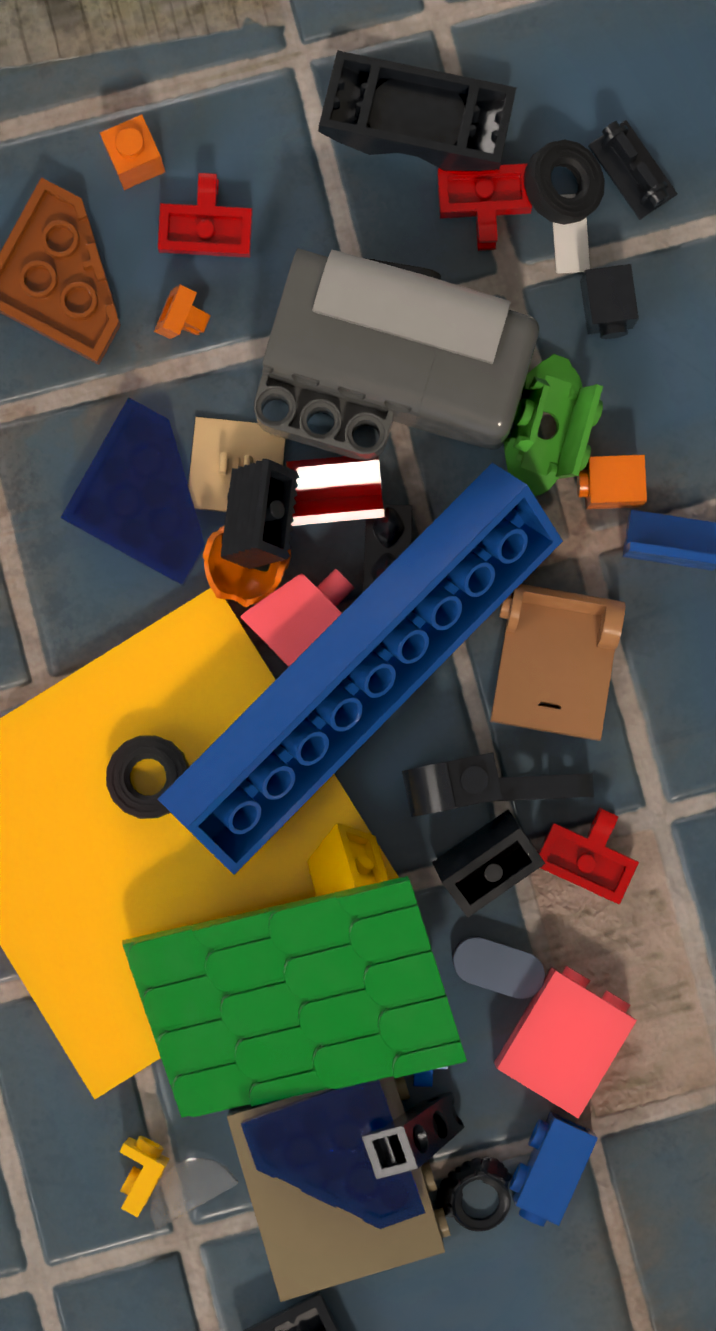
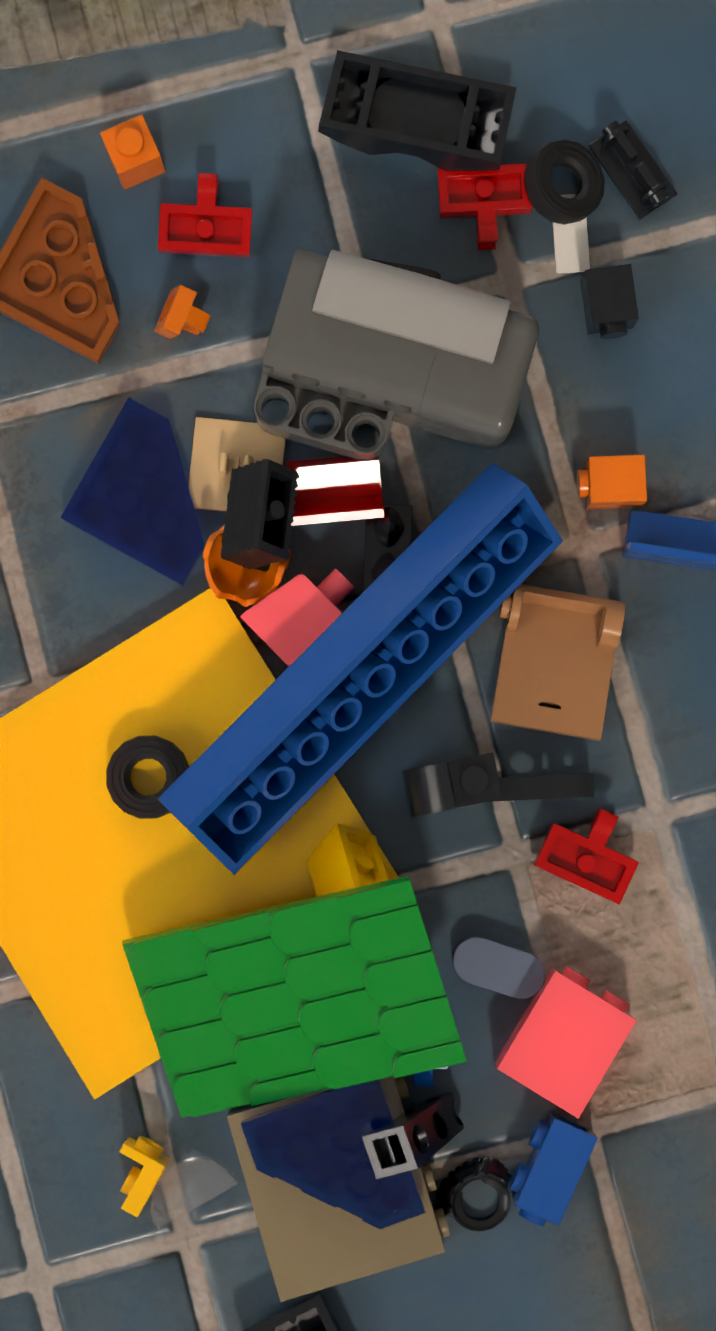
black brick [432,809,545,918] -> none
bright green piece [504,354,603,496] -> none

